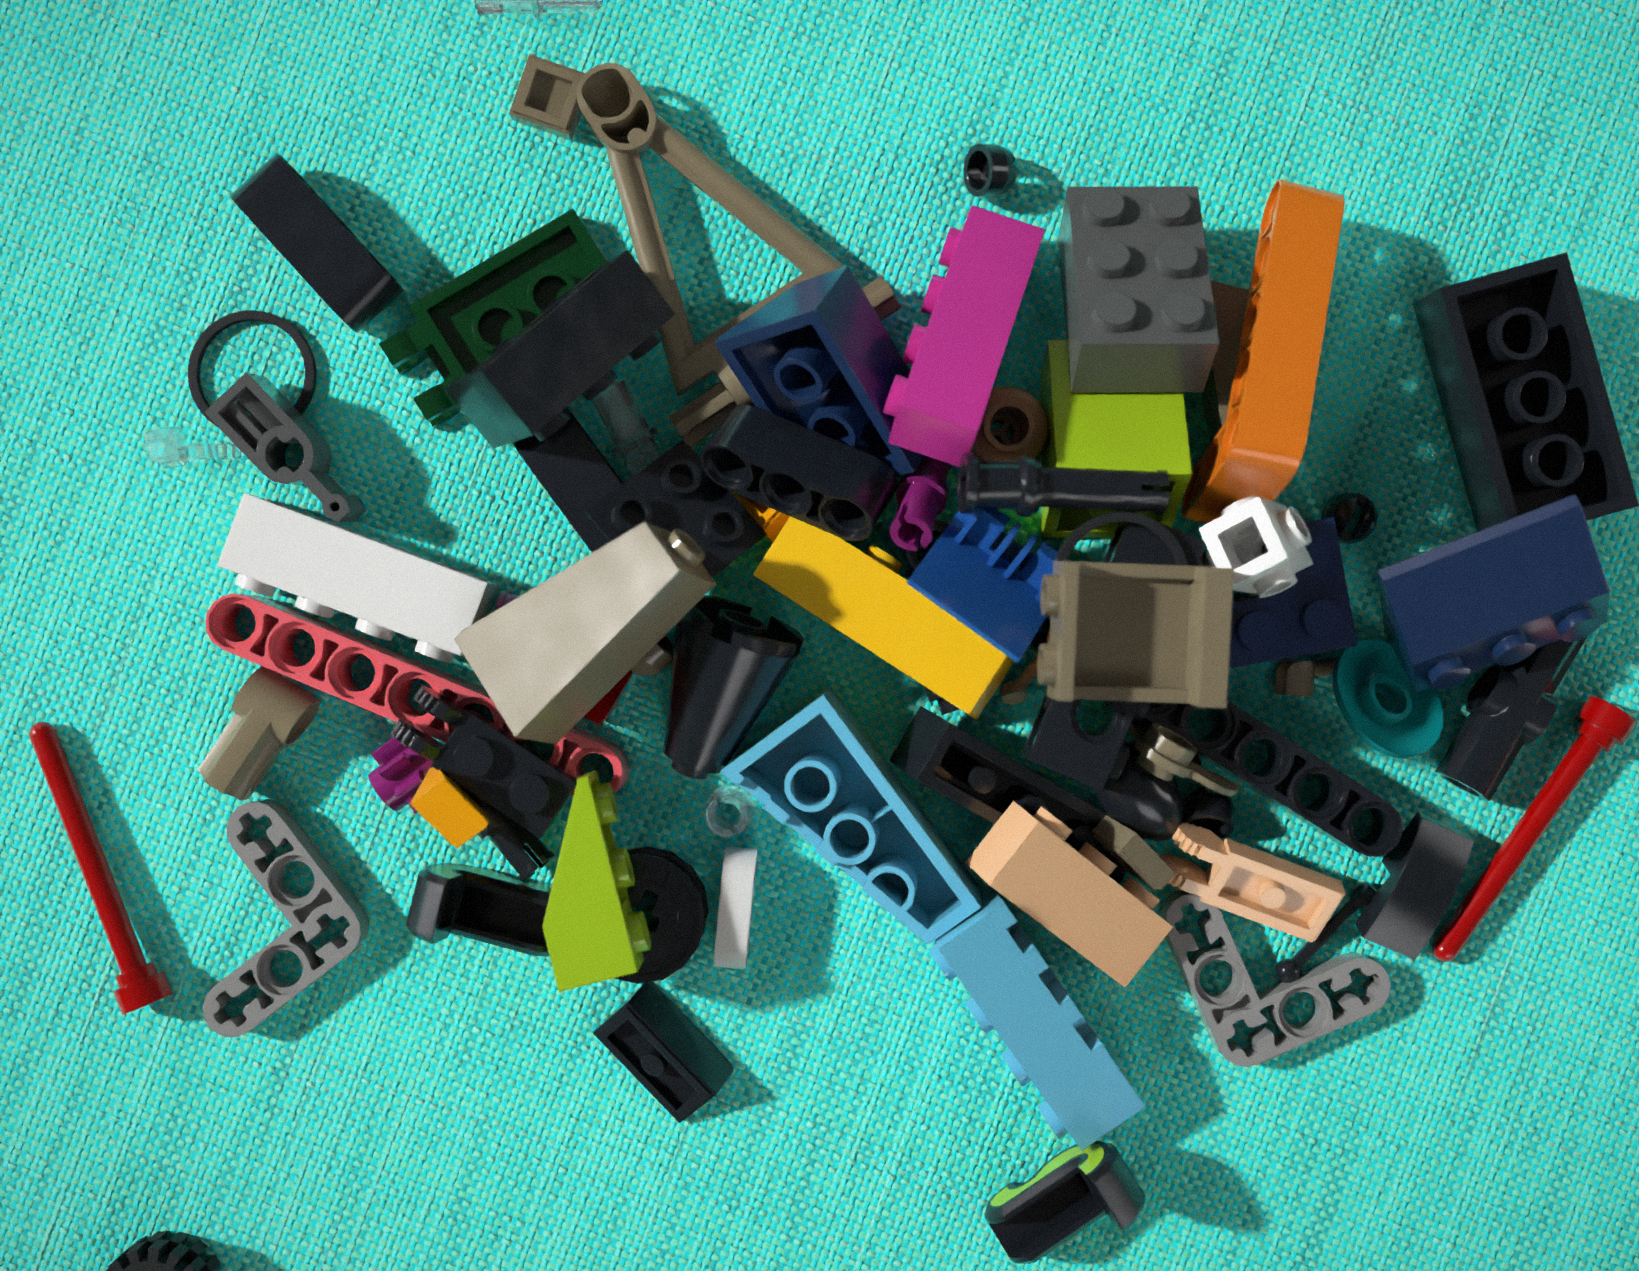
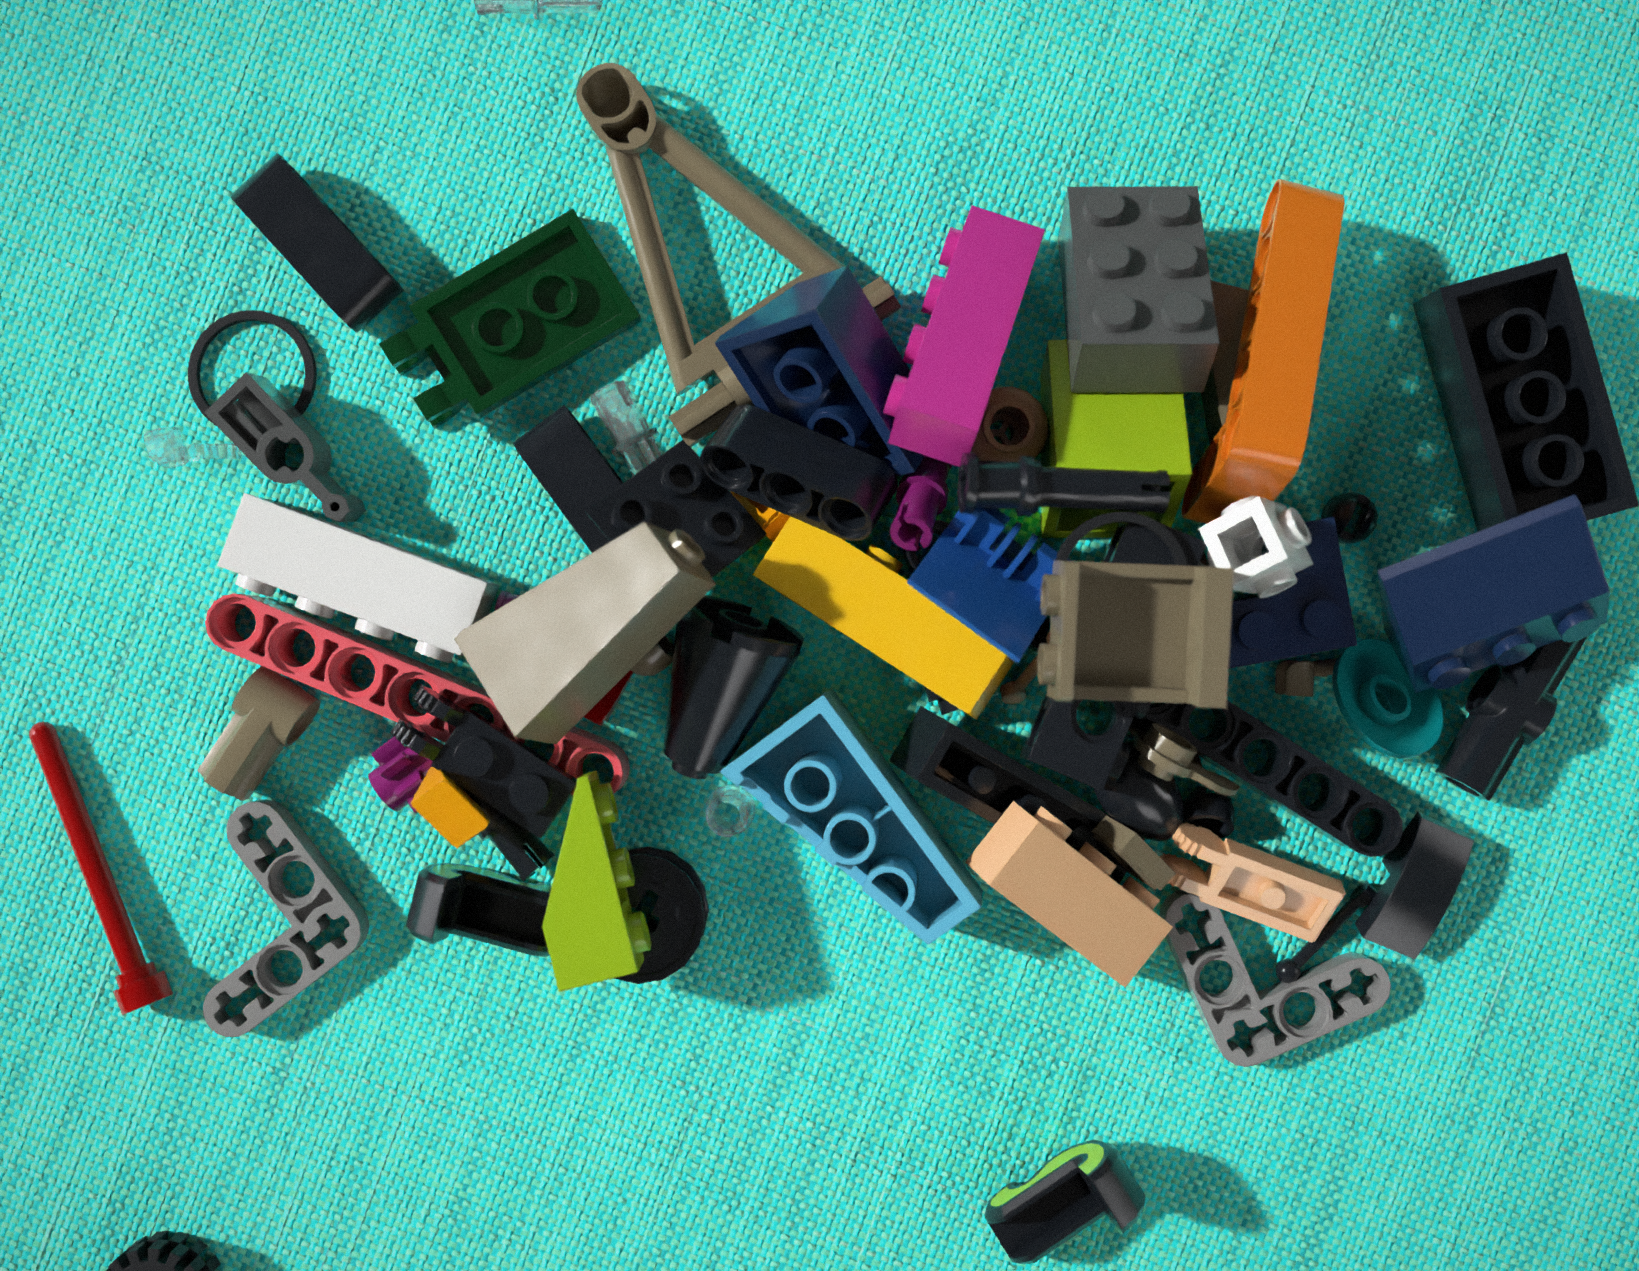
black wedge [444,250,675,449] -> none
dark tan tile [509,54,585,141] -> none
black slope [593,982,734,1123] -> none
white beam [714,846,758,970] -> none
medium azure wedge [928,885,1146,1151] -> none
black hinge [963,144,1018,197] -> none
red piece [1432,696,1637,962] -> none

